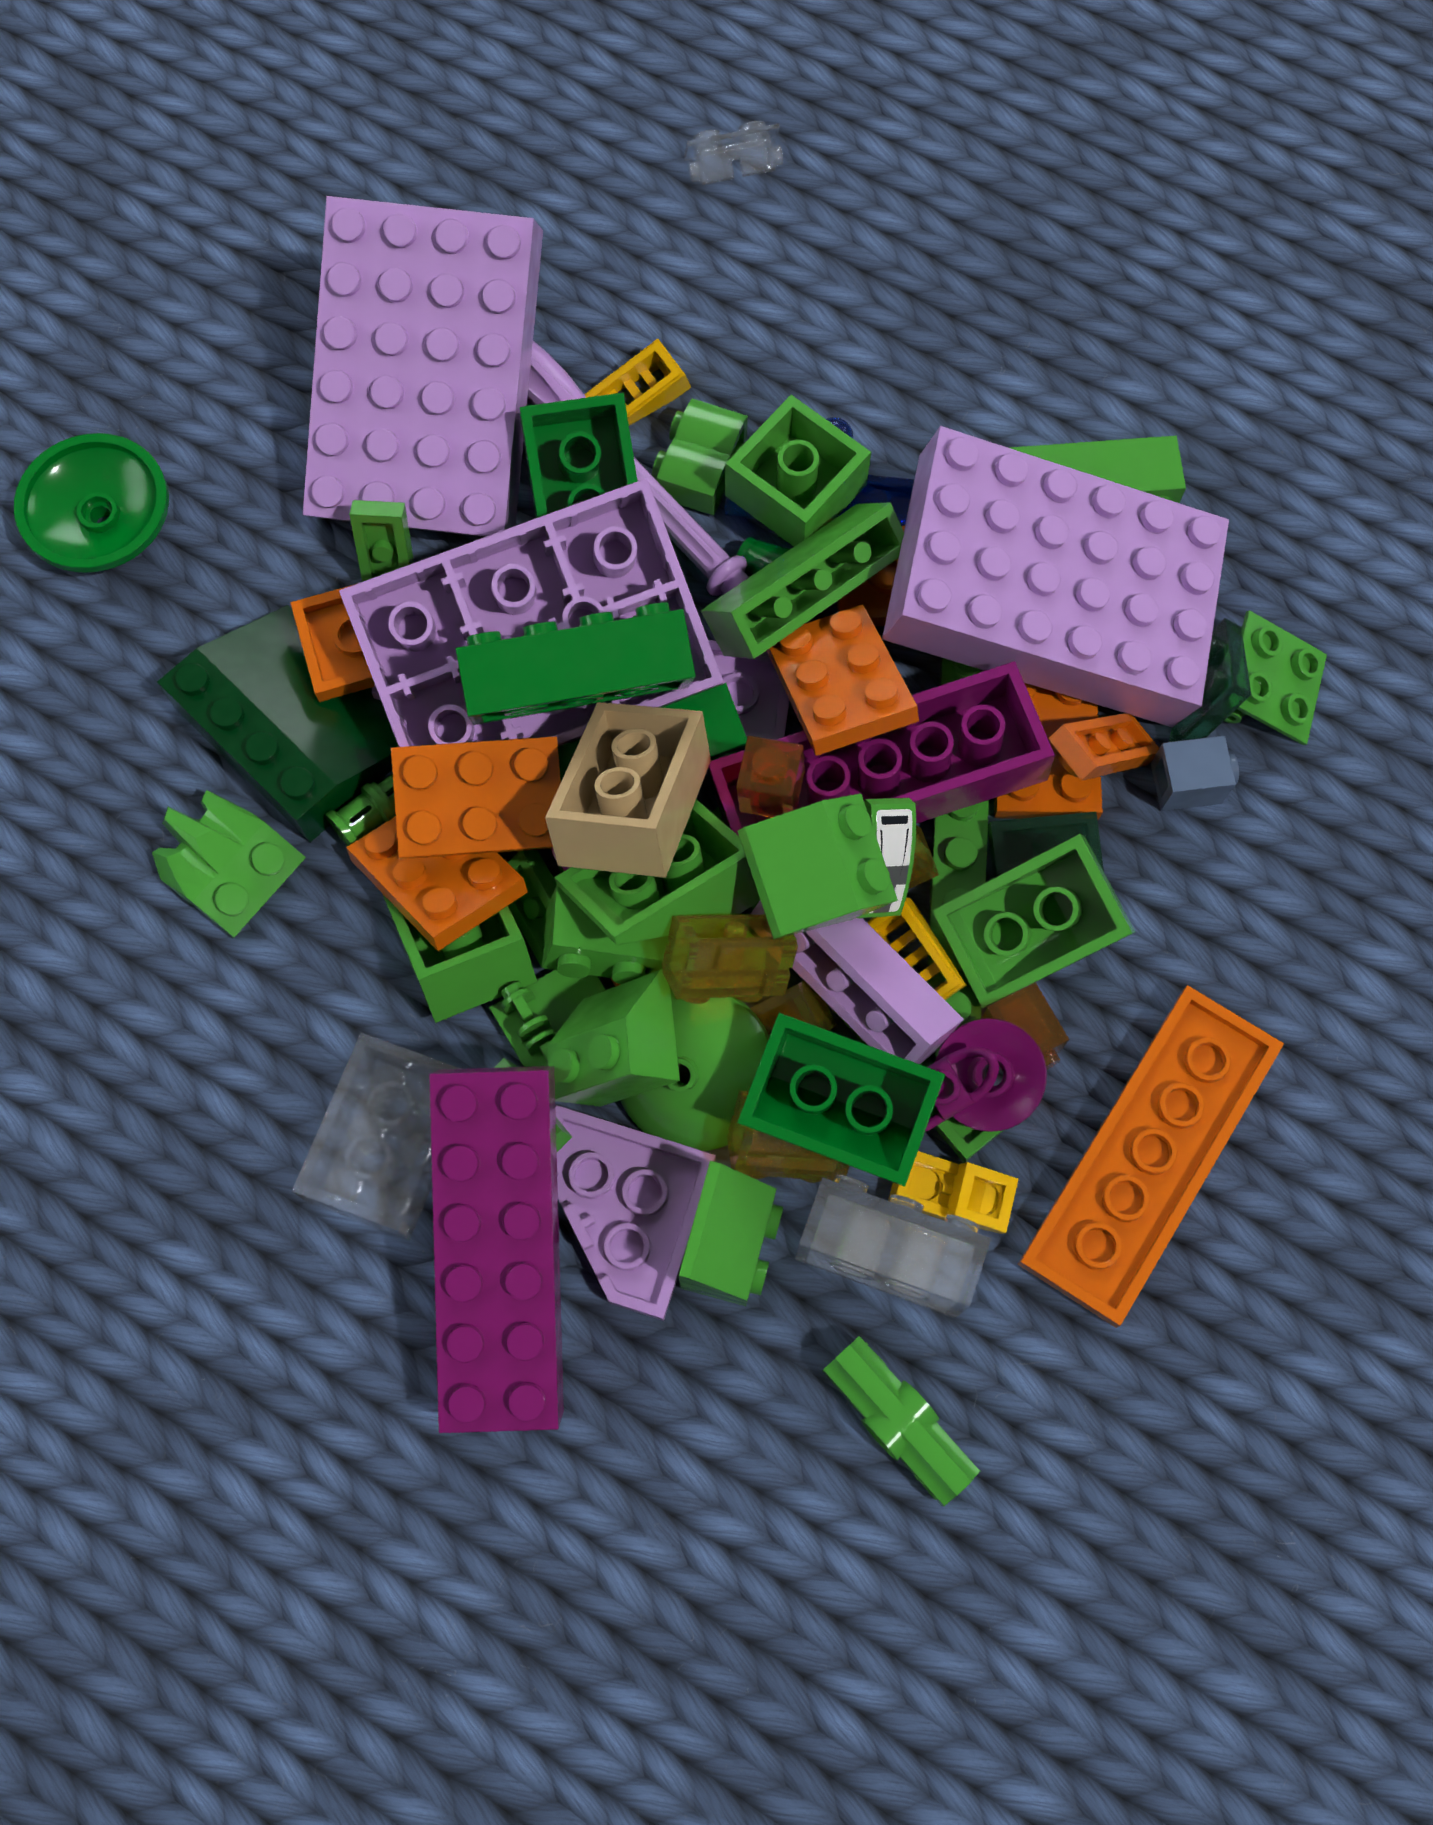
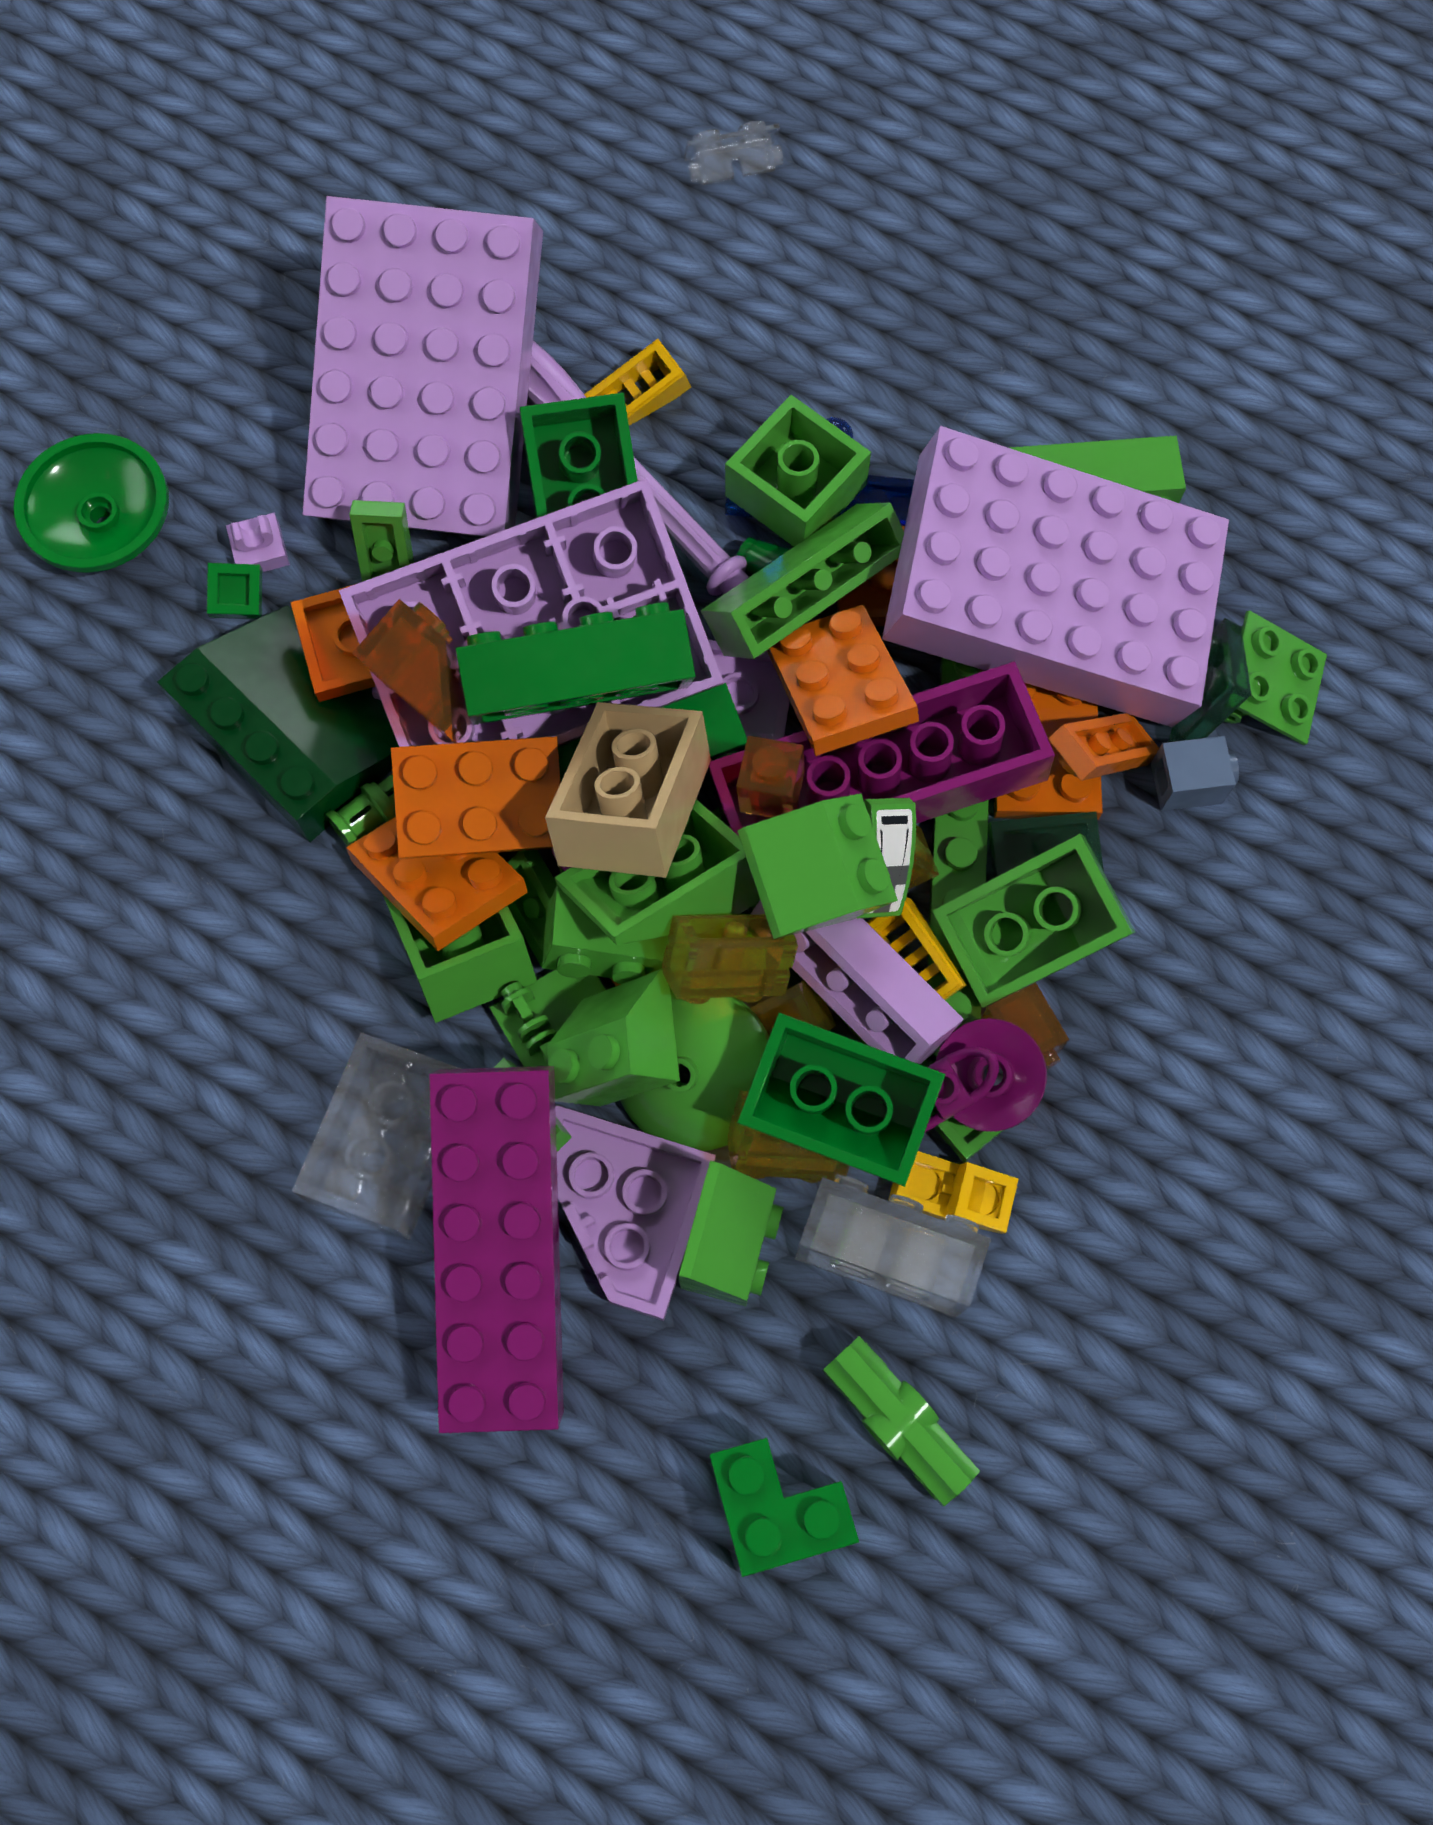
bright green plate [152,790,306,939] -> none
bright green brick [652,398,748,515] -> none
orange plate [1017,985,1284,1328] -> none
none -> green plate [207,563,263,619]
none -> lavender tile [226,513,290,572]
none -> clear orange slope [352,599,462,743]
none -> green brick [709,1438,859,1577]

